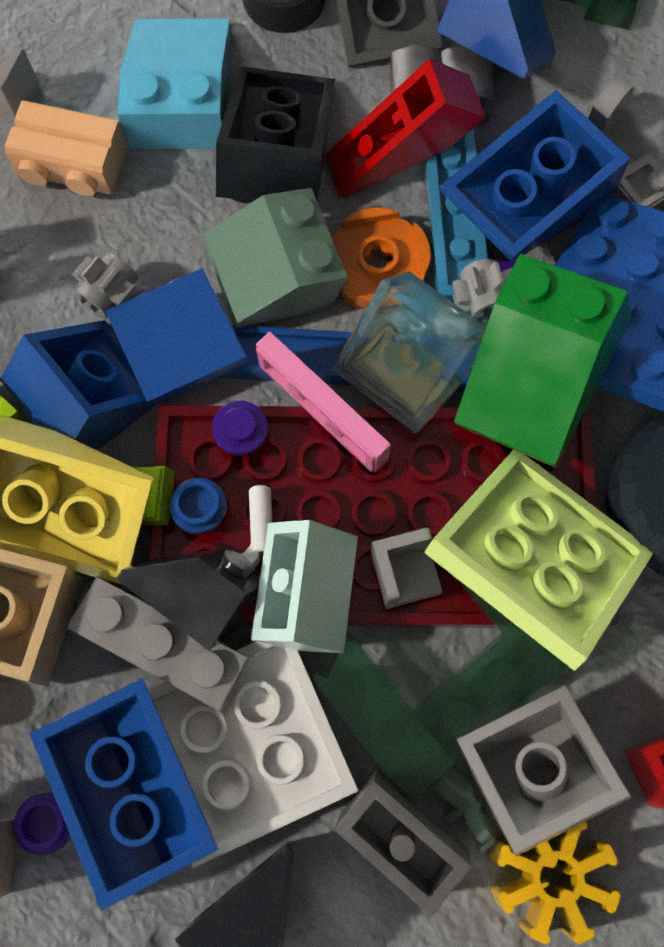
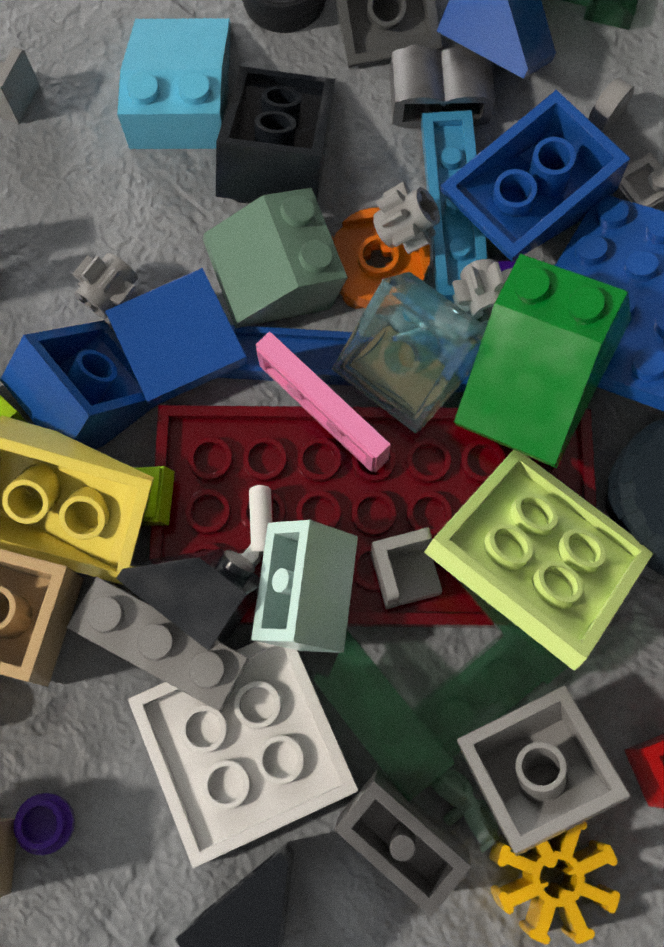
light nougat brick [5,101,128,196] -> none
blue slope [29,678,219,911] -> none
blue plate [170,478,227,534] -> none
dark purple plate [212,401,268,456] -> none
red slope [325,58,486,198] -> none
none -> light grey gear [373,181,440,254]

